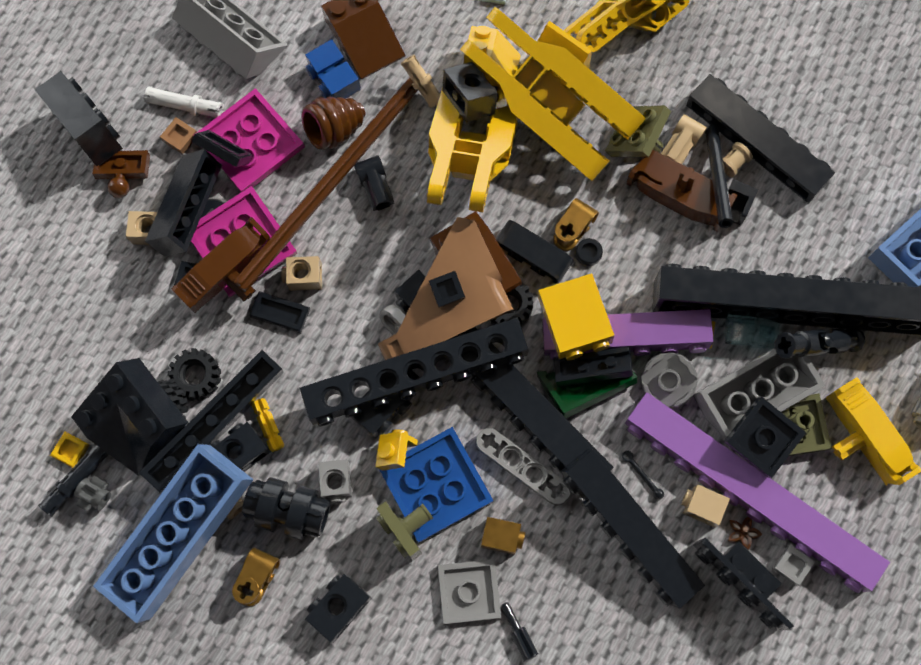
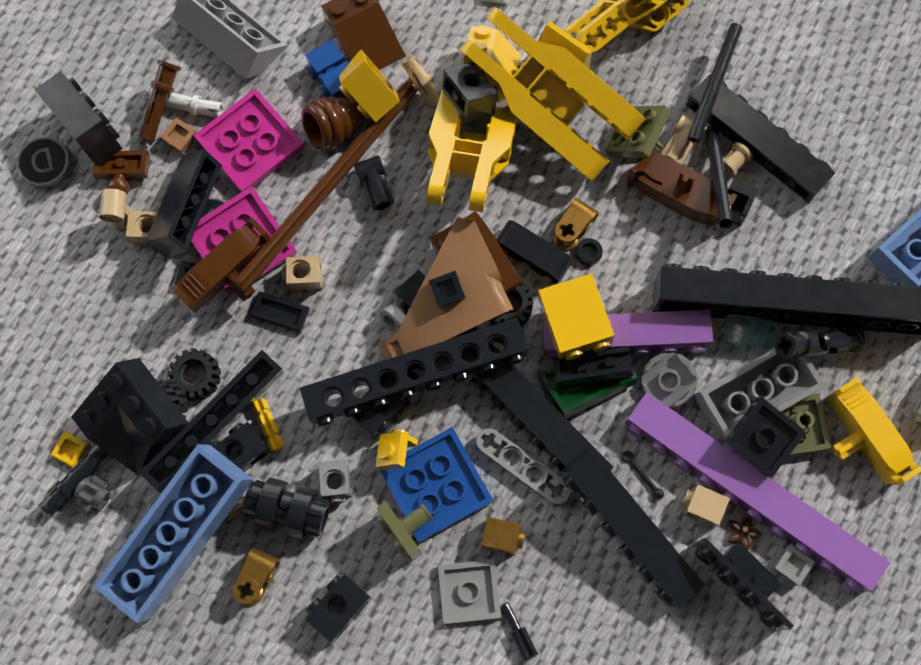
black tile [192,130,252,167] -> none
none -> black tile [17,137,71,188]
none -> tan piece [99,189,132,230]
none -> reddish brown pin [138,59,181,141]
none -> yellow slope [339,50,400,122]
none -> black piece [687,23,743,143]

